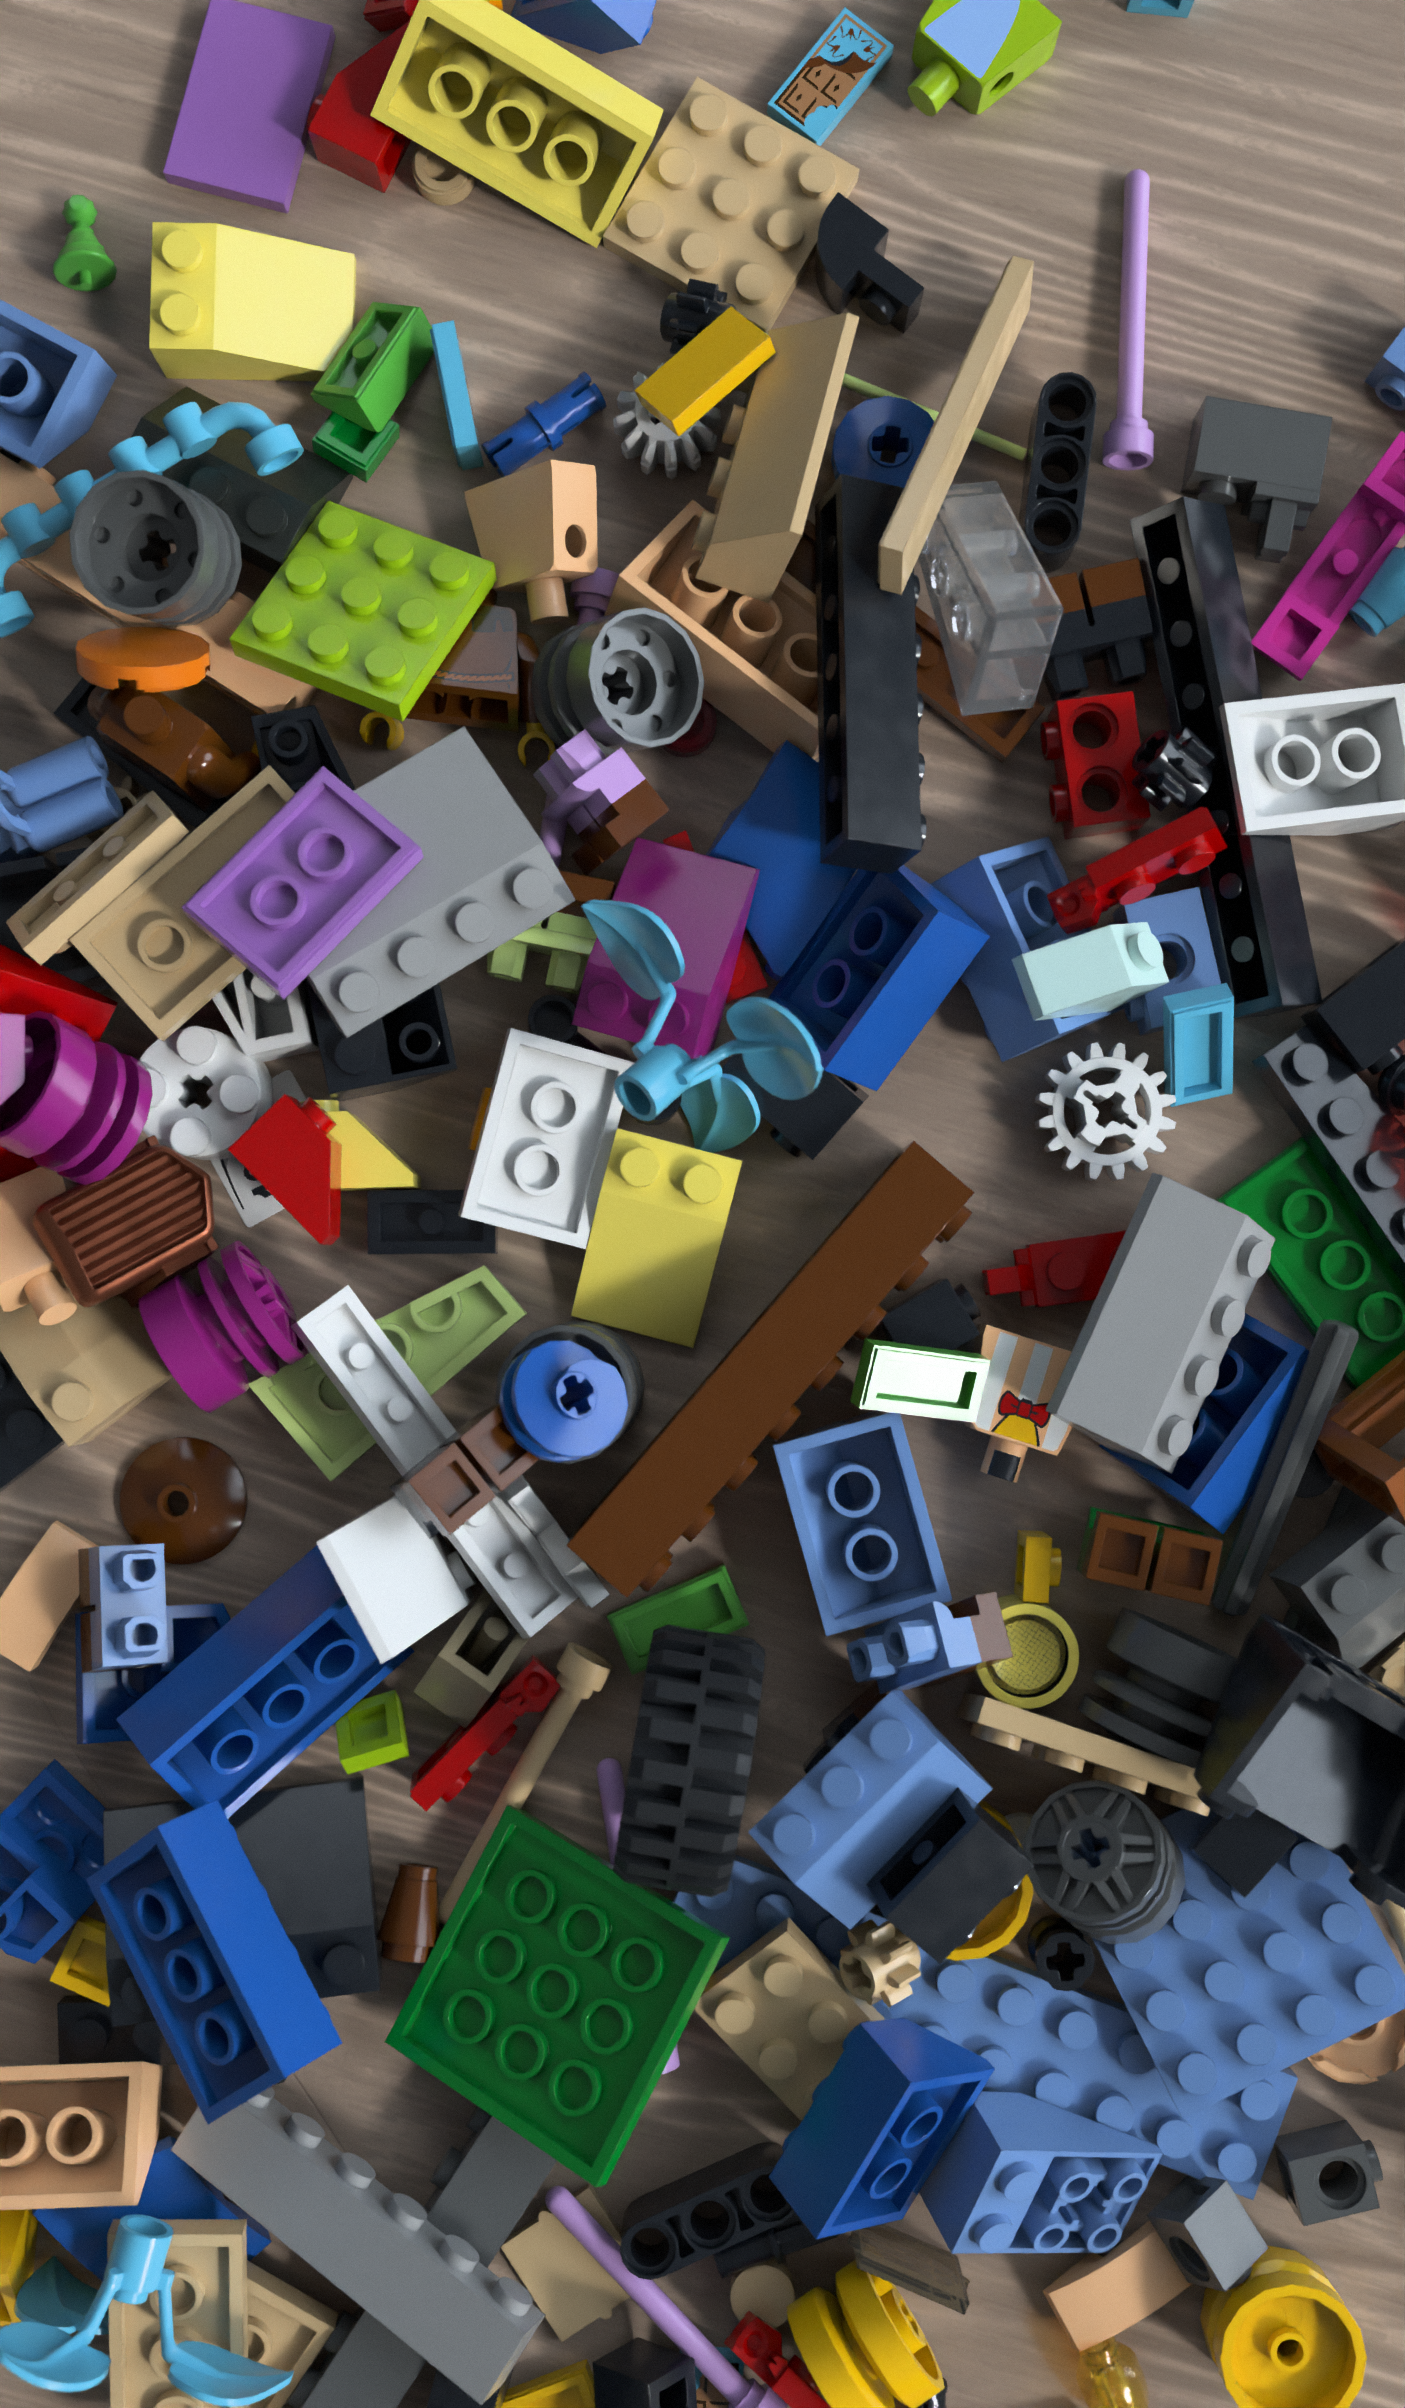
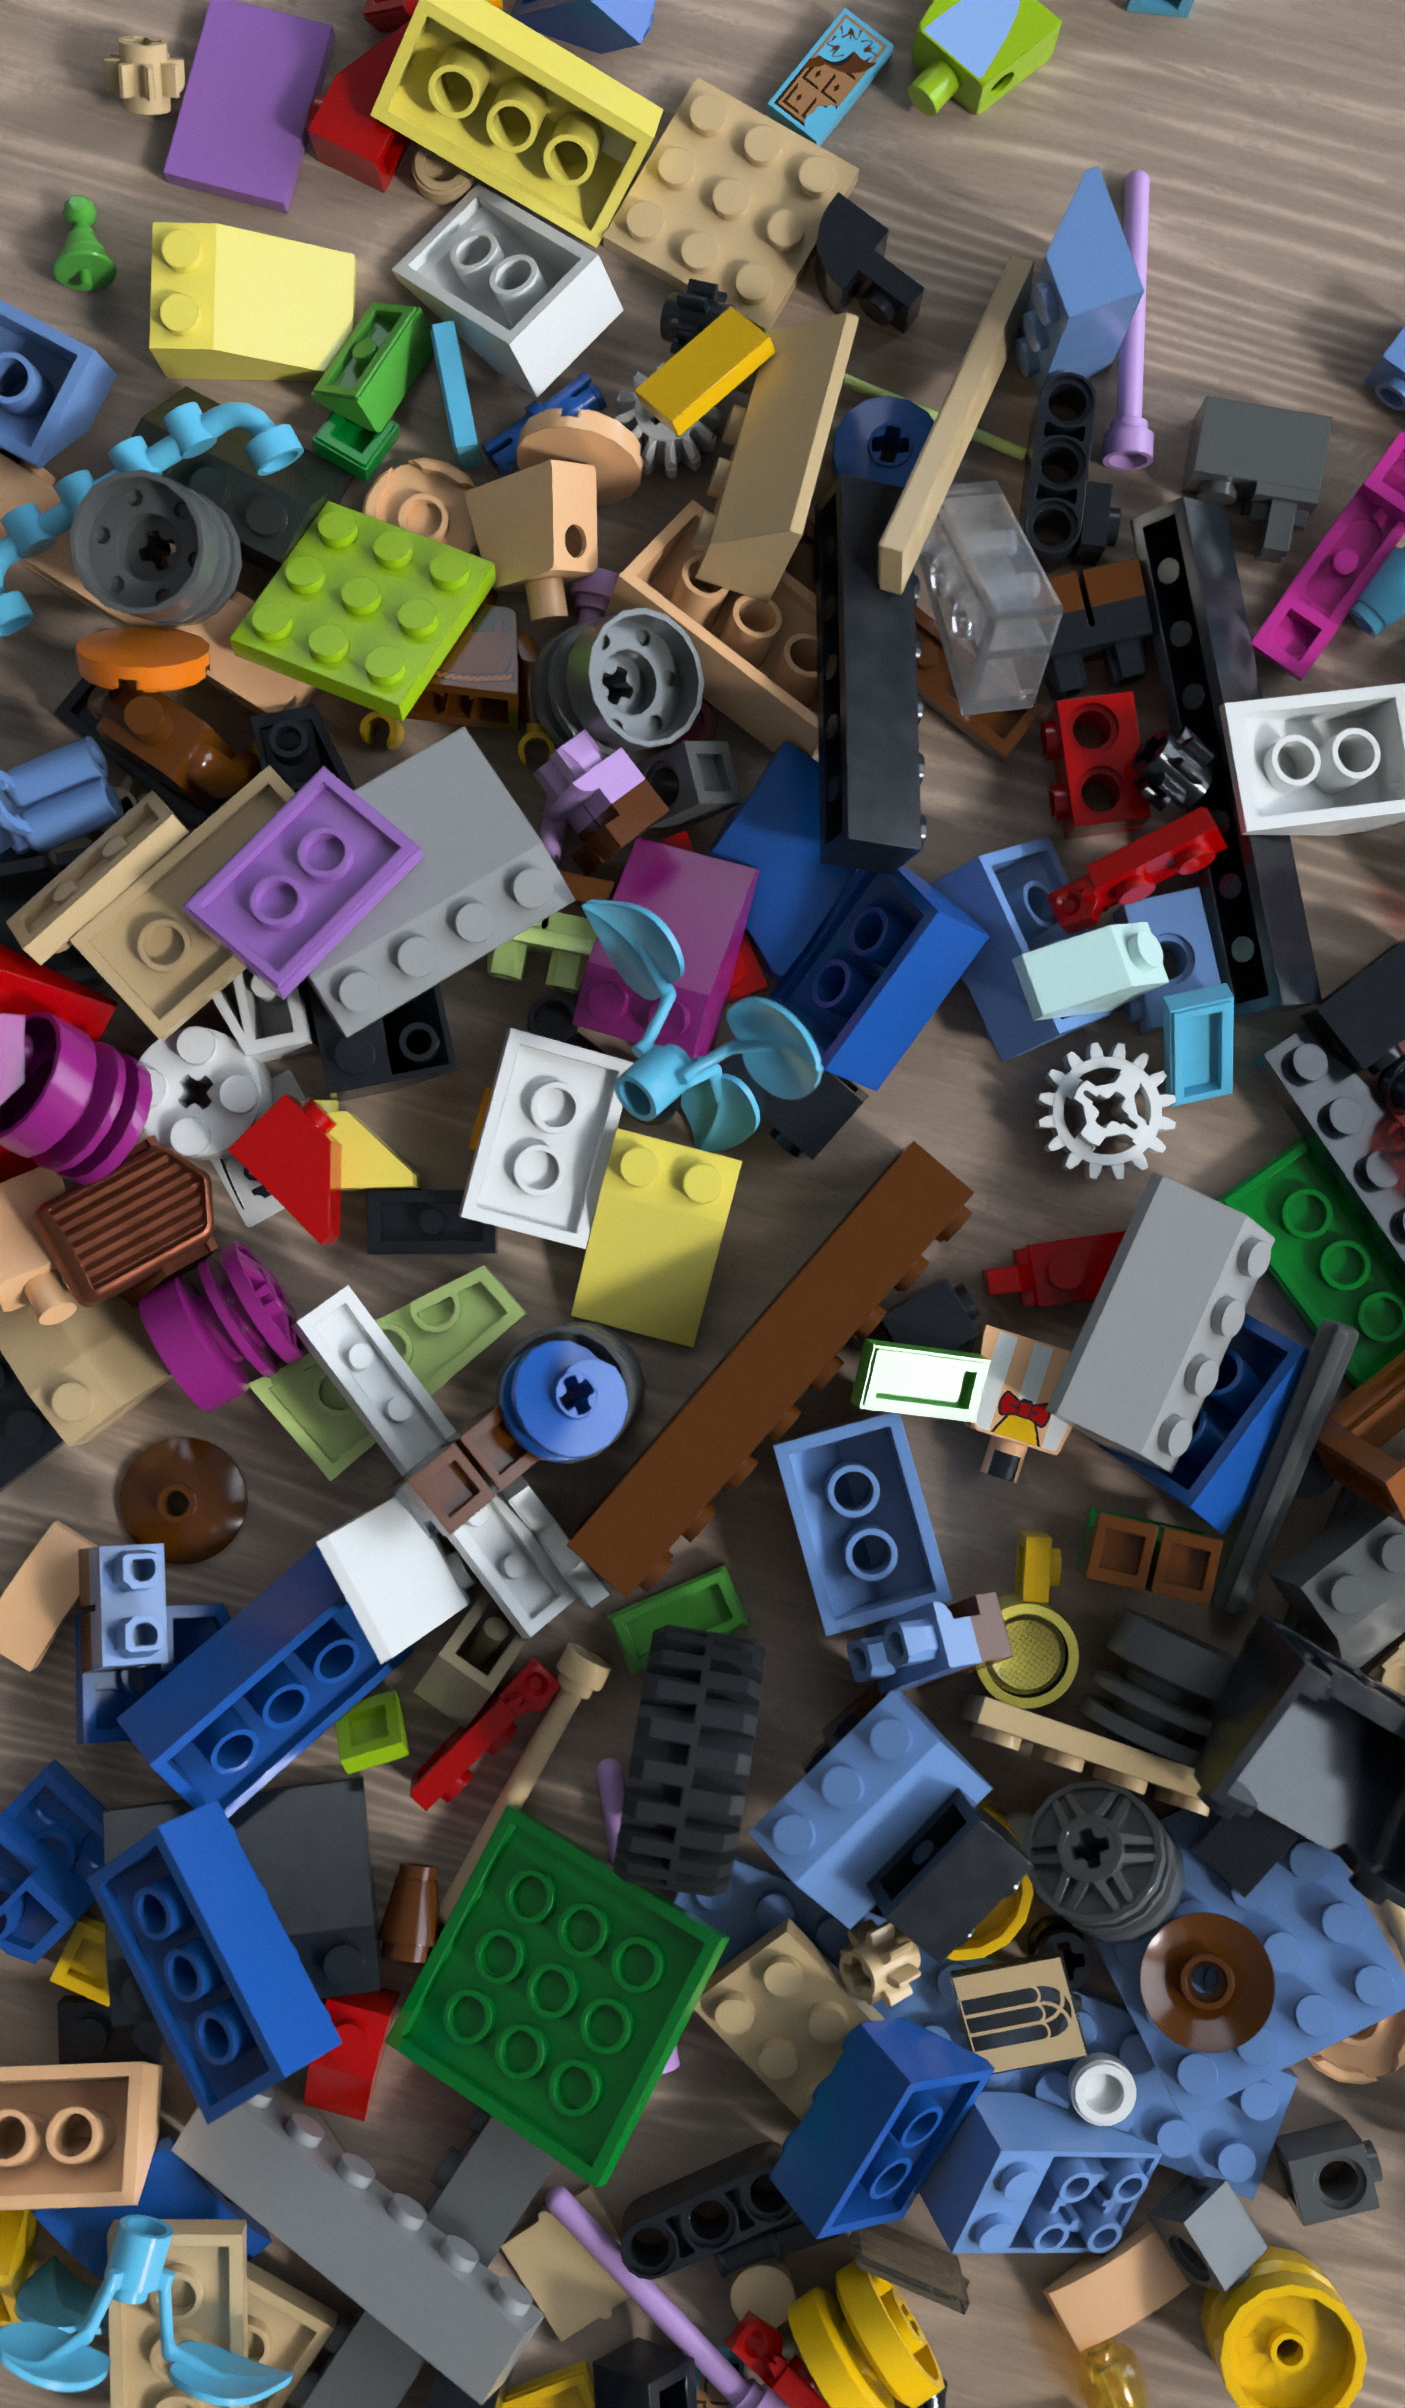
none -> tan gear [104,36,186,115]
none -> red slope [303,1987,400,2121]
none -> light nougat tile [362,457,480,557]
none -> white slope [392,183,623,397]
none -> light nougat tile [516,408,644,506]
none -> dark grey brick [635,741,743,828]
none -> piece [949,1950,1089,2075]
none -> medium blue slope [1014,166,1145,396]
none -> white tile [1067,2052,1137,2126]
none -> black plate [1070,481,1121,567]
none -> reddish brown dish [1139,1912,1276,2053]

